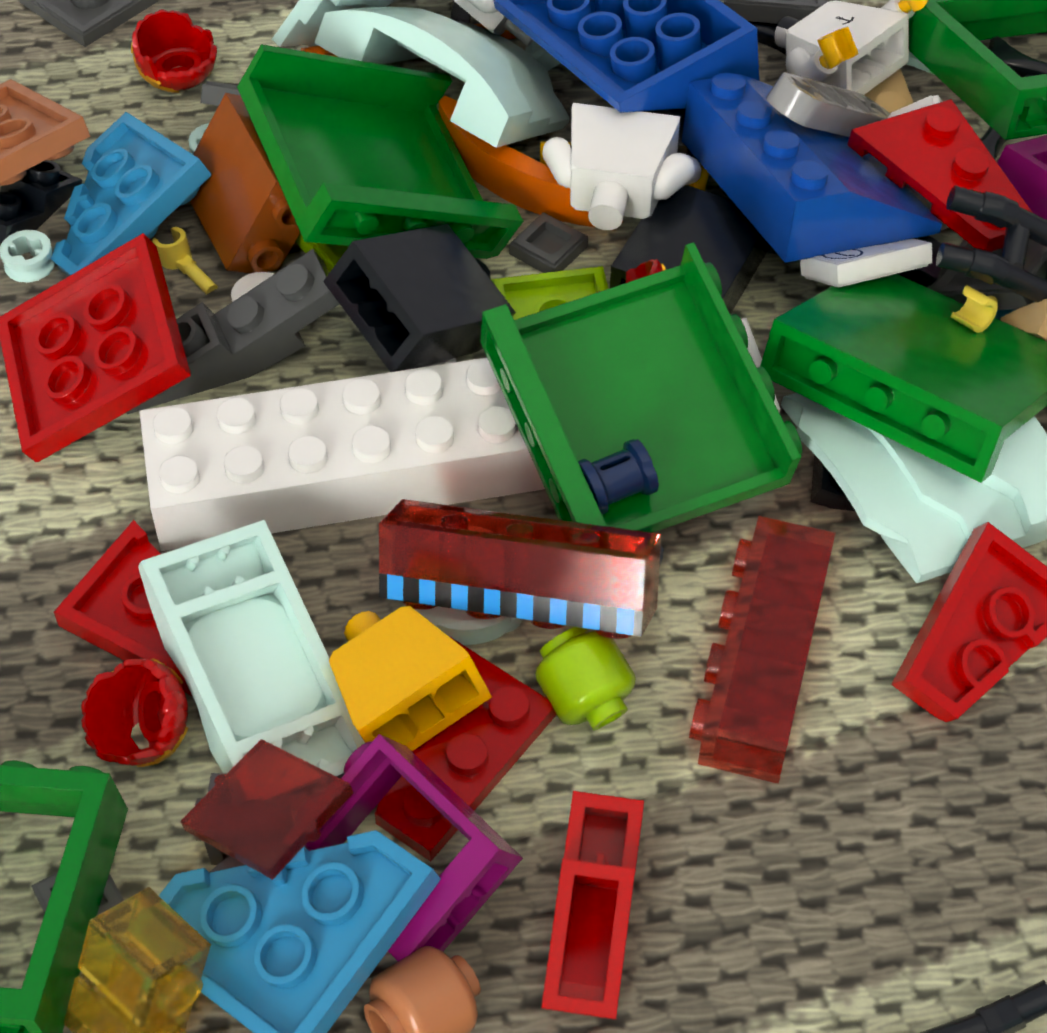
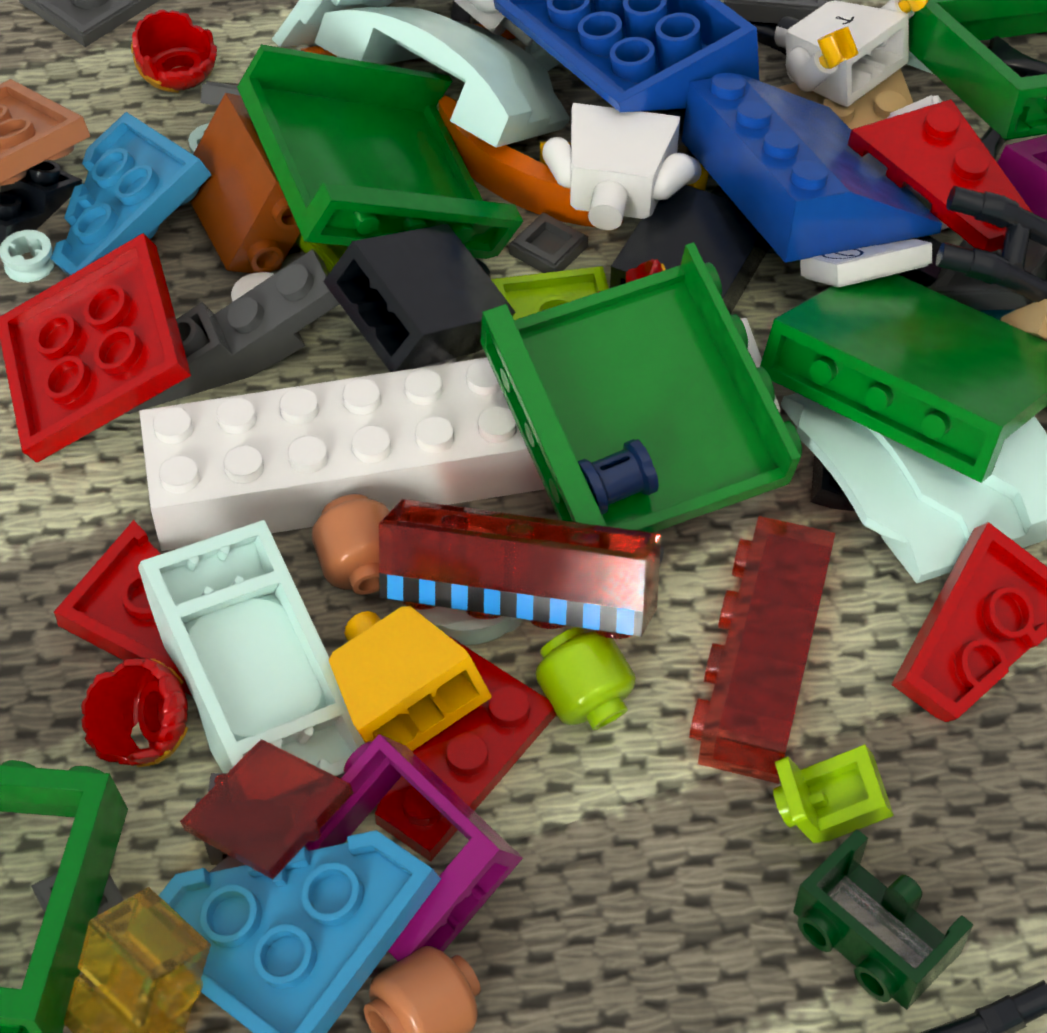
light yellow hand [152,227,218,295] -> none
red slope [541,791,644,1020] -> none
light grey beam [766,72,890,137] -> none
light yellow hand [950,285,998,333] -> none
none -> nougat head [312,494,404,595]
none -> lime bracket [773,744,894,844]
none -> dark green window [793,829,973,1010]

